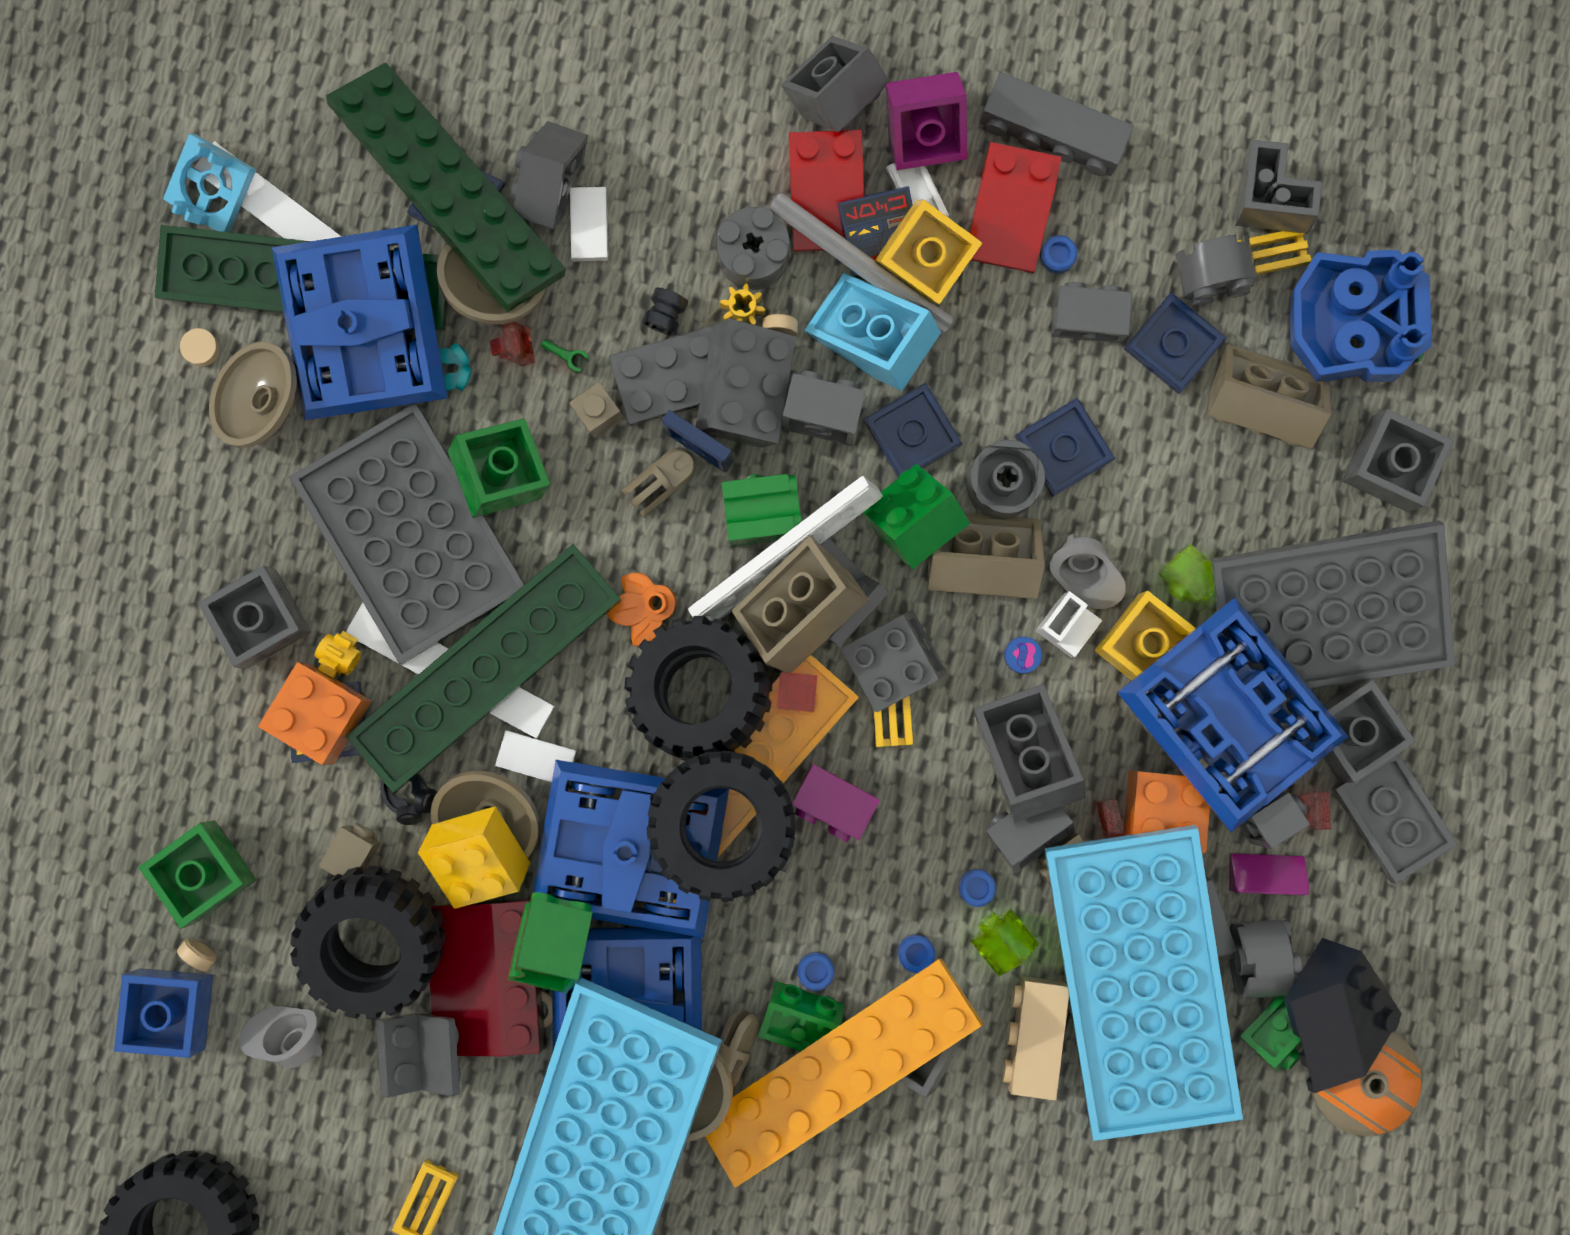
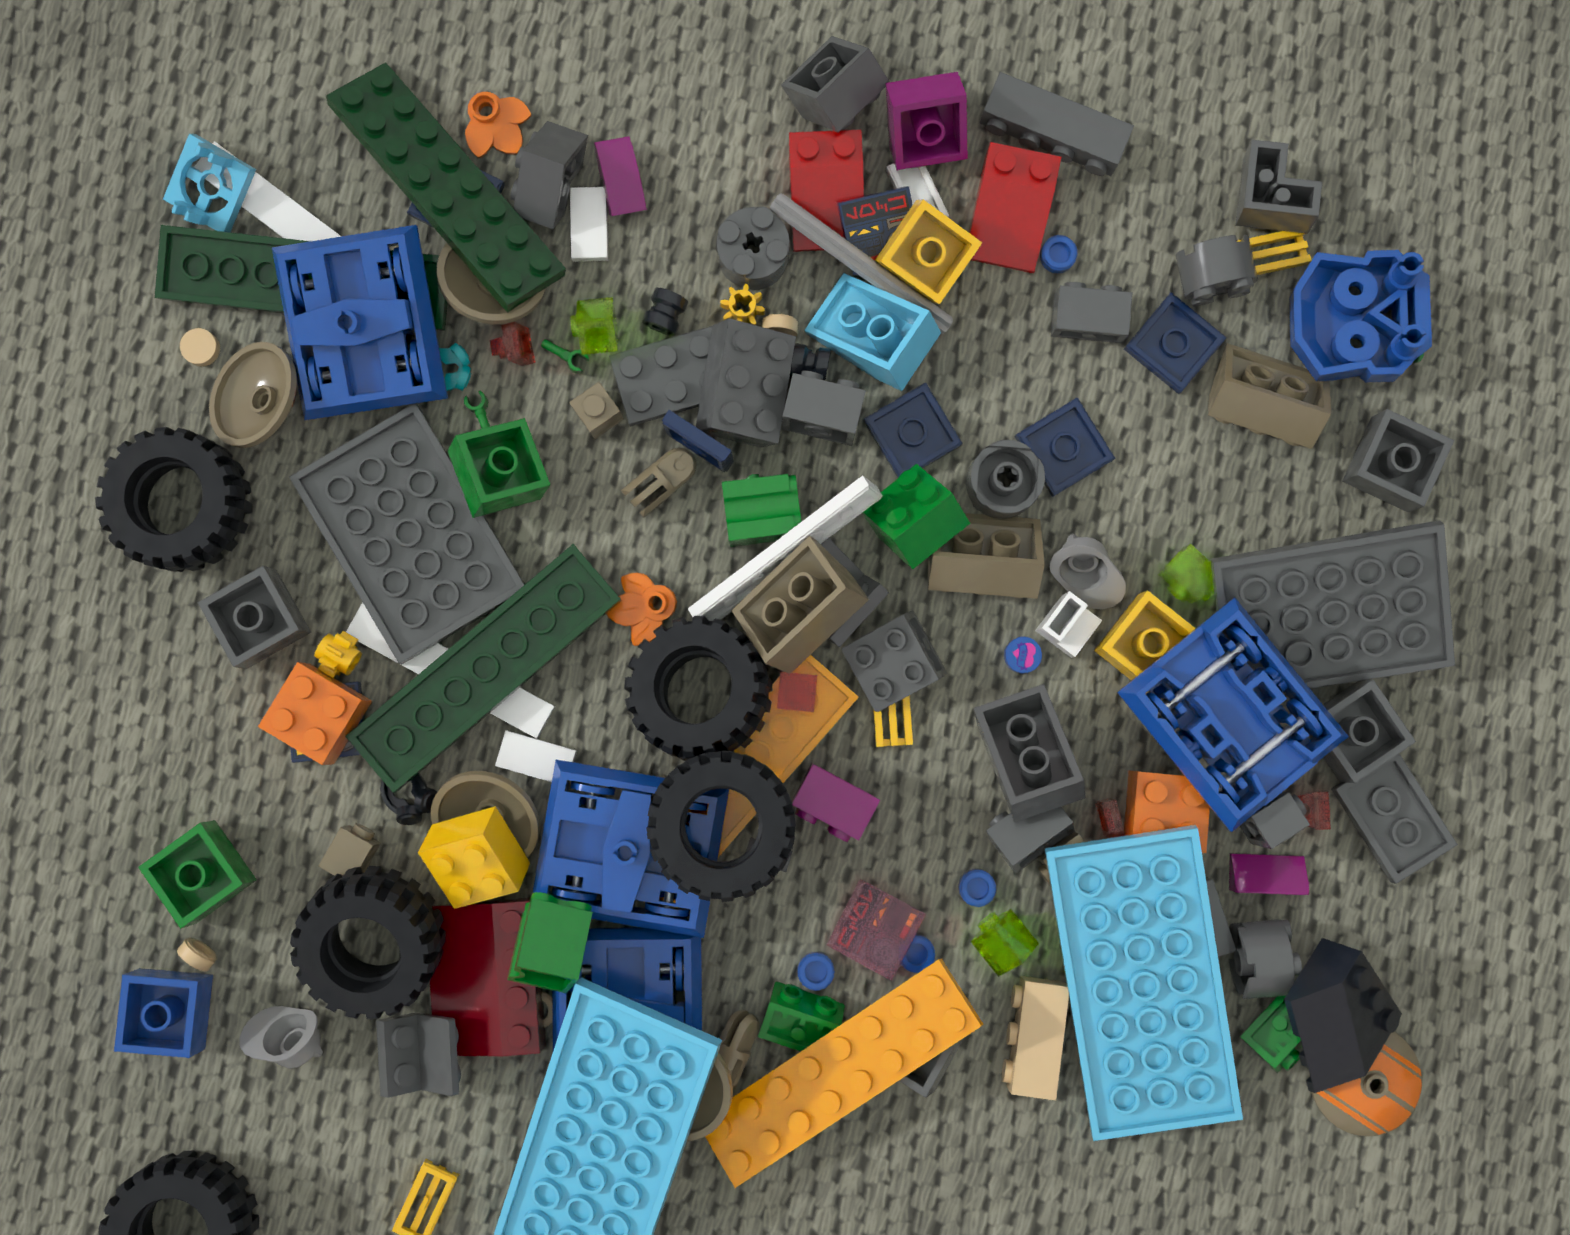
none -> black tyre [95,427,252,572]
none -> green hand [464,390,490,429]
none -> orange plate [465,92,531,158]
none -> clear neon green brick [570,297,618,355]
none -> magenta slope [594,136,647,216]
none -> black wheel [789,343,831,380]
none -> clear pink tile [827,879,927,981]

